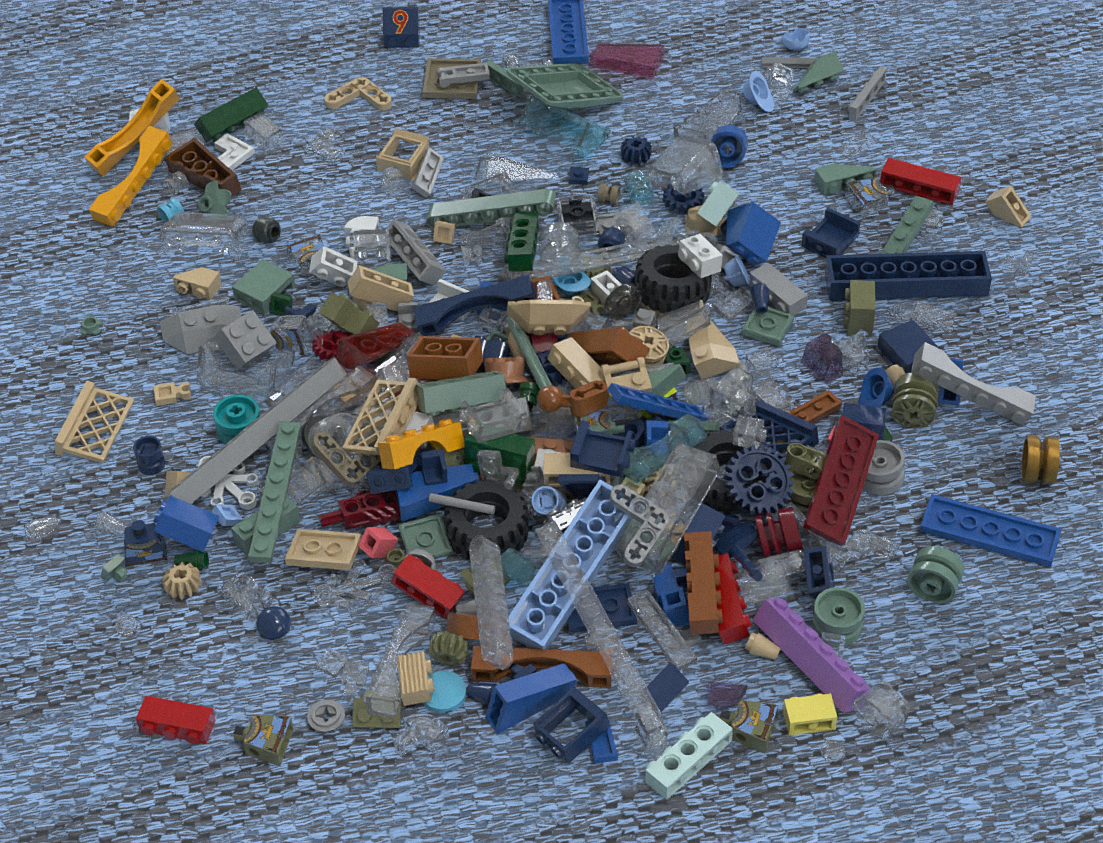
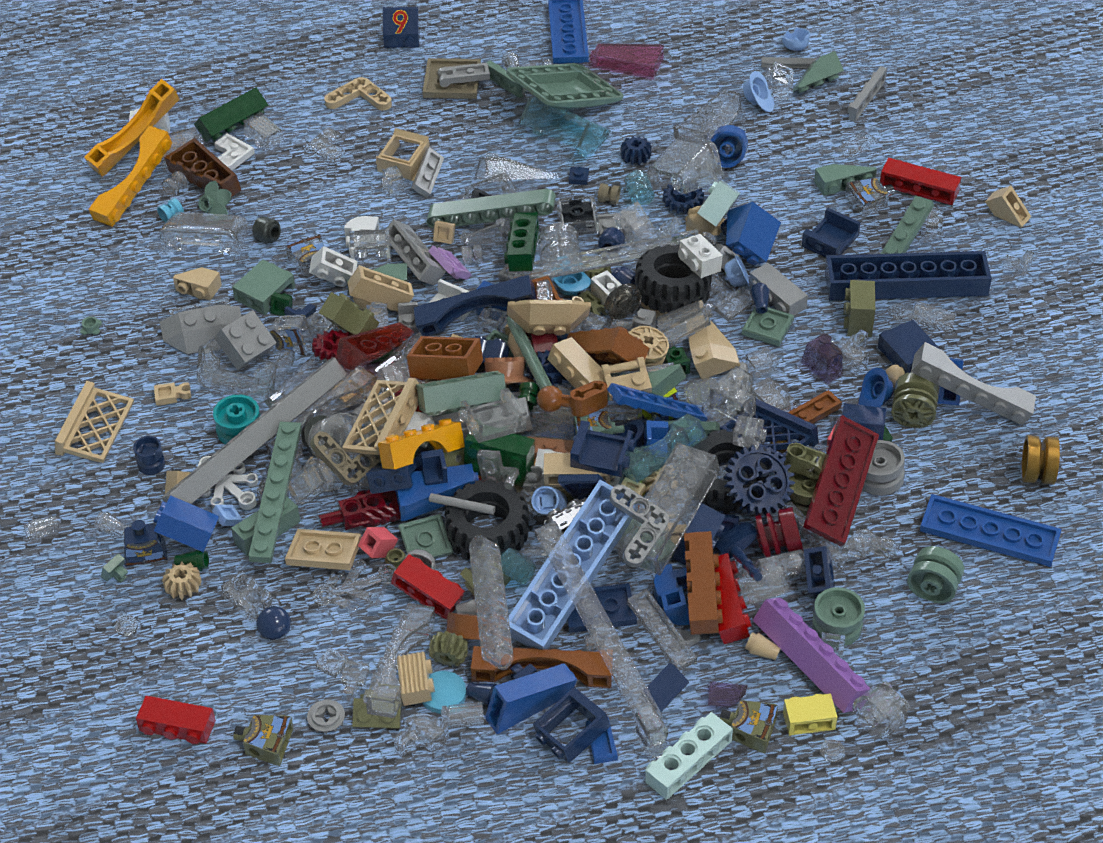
none -> lavender plate [428,246,472,280]
none -> clear piece [441,701,484,729]

